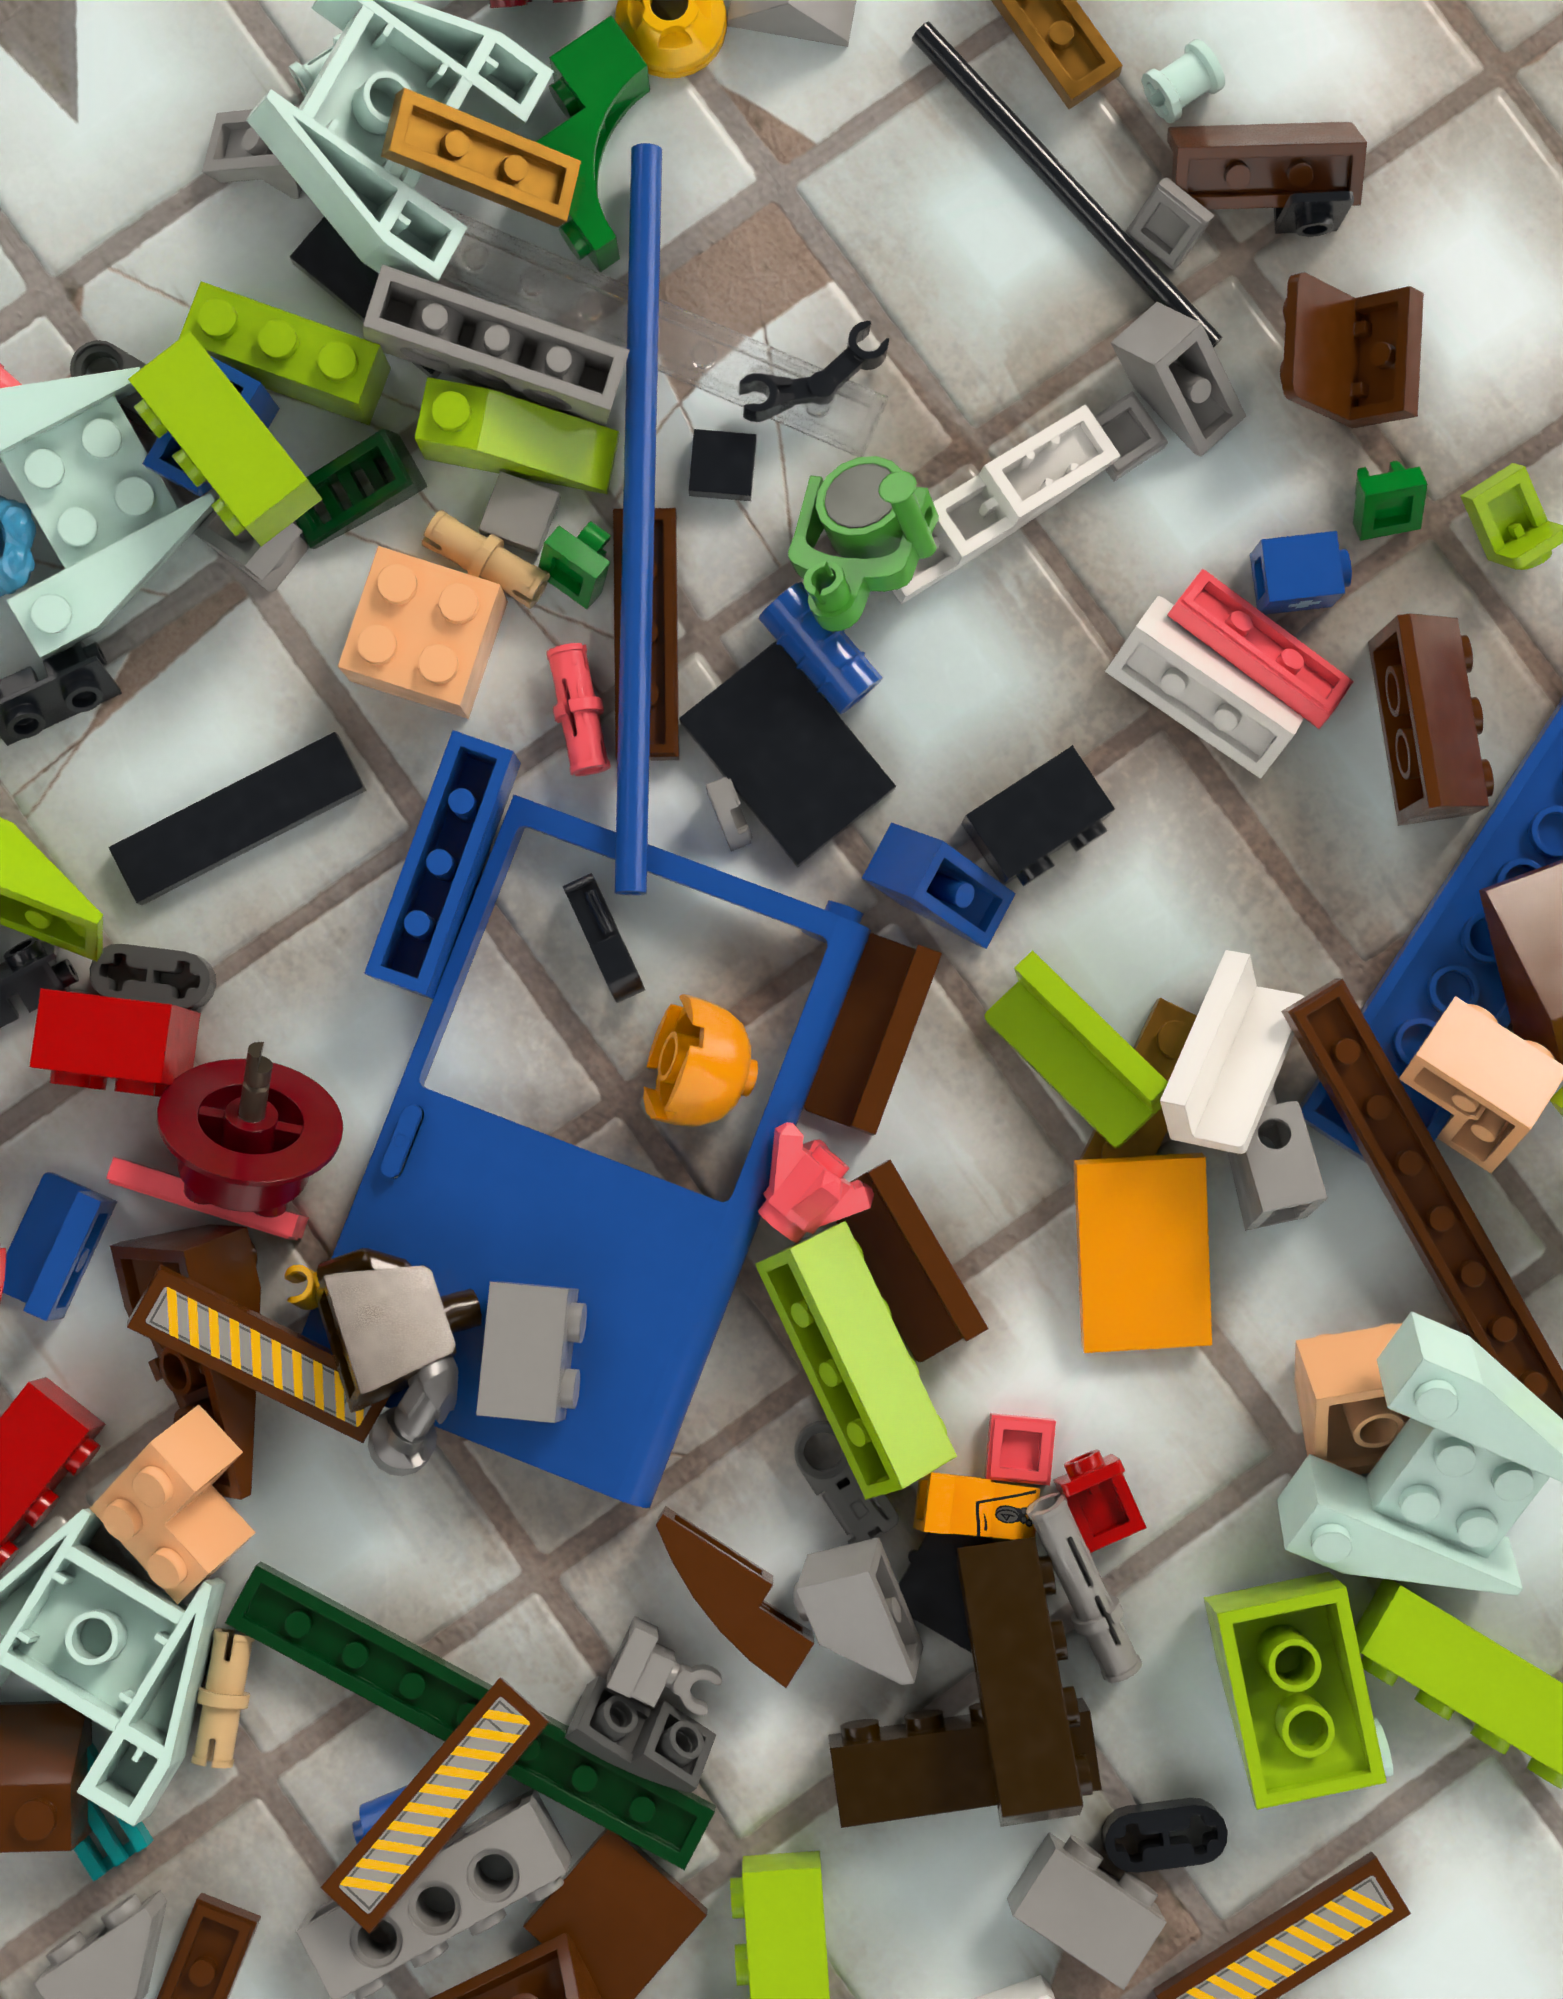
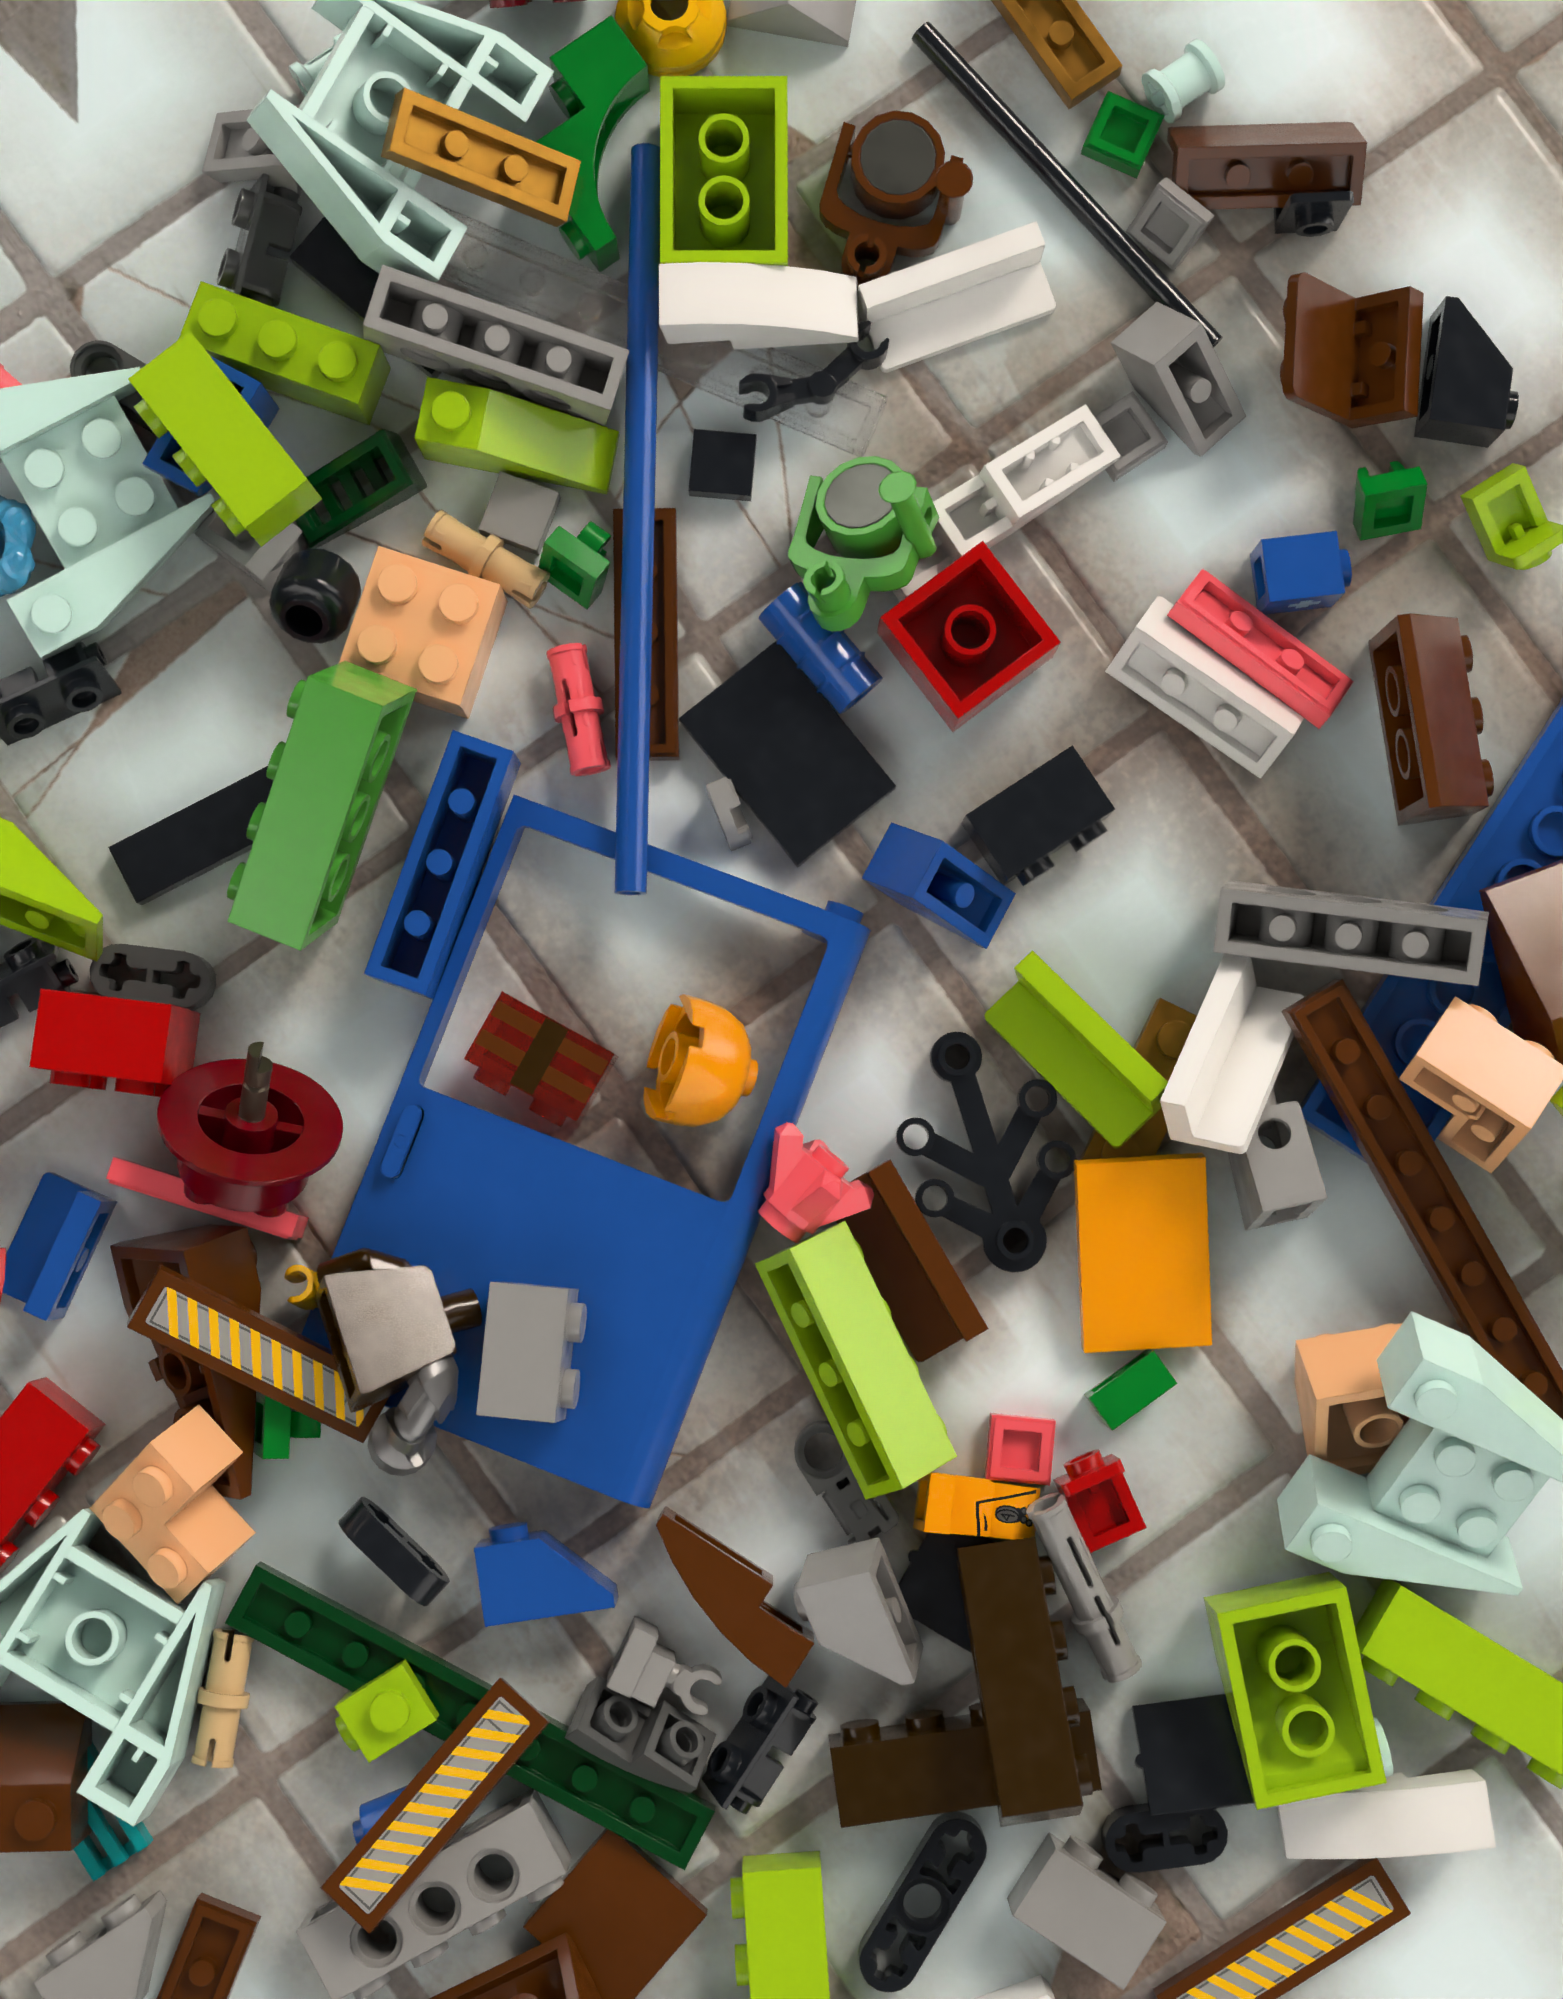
black piece [563,873,645,1003] -> none
reddish brown panel [804,933,942,1136] -> none
none -> dark grey hinge [217,173,302,306]
none -> bright green brick [227,661,417,951]
none -> green tile [253,1391,321,1459]
none -> black head [269,548,361,644]
none -> lime bracket [334,1659,439,1763]
none -> black beam [338,1497,450,1606]
none -> brick [464,991,618,1127]
none -> blue slope [474,1522,619,1627]
none -> white slope [659,262,859,350]
none -> lime brick [660,76,788,266]
none -> black hinge [701,1675,818,1814]
none -> reddish brown piece [819,111,973,287]
none -> white panel [858,221,1056,373]
none -> black beam [858,1811,987,1992]
none -> red brick [877,541,1061,732]
none -> black plant [896,1032,1077,1272]
none -> green tile [1081,91,1165,179]
none -> green piece [1084,1349,1178,1431]
none -> black piece [1132,1694,1254,1817]
none -> light grey brick [1213,880,1489,986]
none -> white slope [1277,1769,1496,1859]
none -> black slope [1414,296,1519,448]

